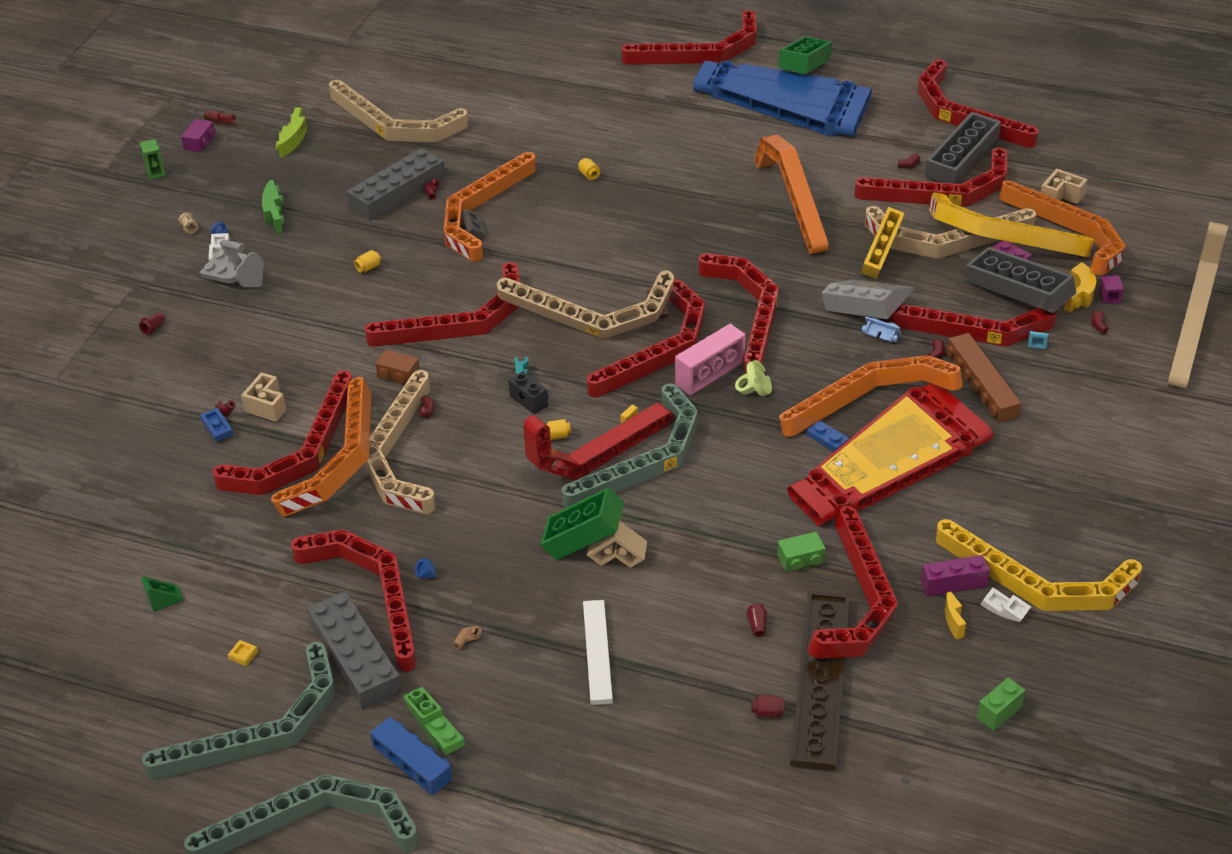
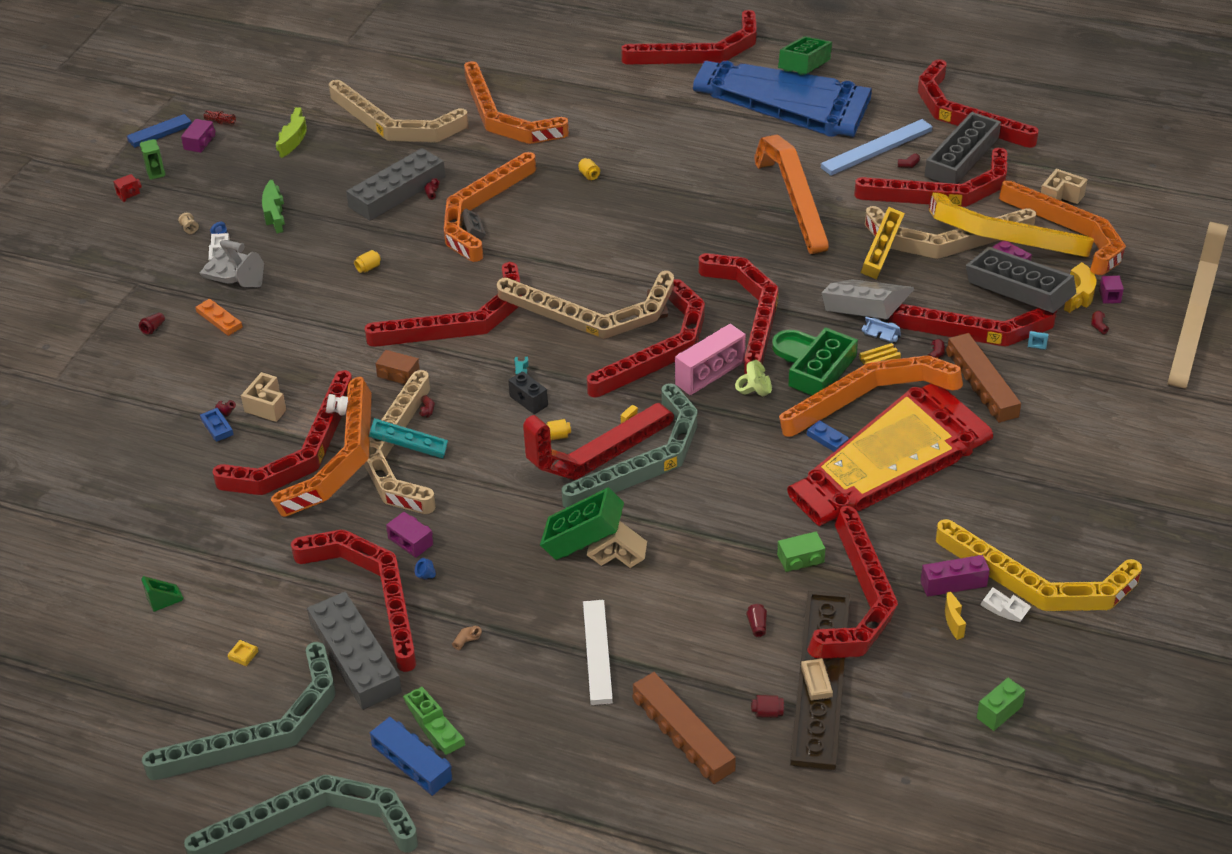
none -> red brick [113,174,142,202]
none -> blue tile [127,114,192,148]
none -> orange plate [195,299,243,336]
none -> white wheel [326,394,348,415]
none -> teal tile [369,418,448,459]
none -> magenta brick [386,512,433,558]
none -> orange beam [464,61,569,144]
none -> dark orange brick [632,672,736,784]
none -> green brick [772,327,858,395]
none -> tan tile [801,658,833,700]
none -> light blue tile [821,119,932,175]
none -> yellow tile [859,343,901,365]

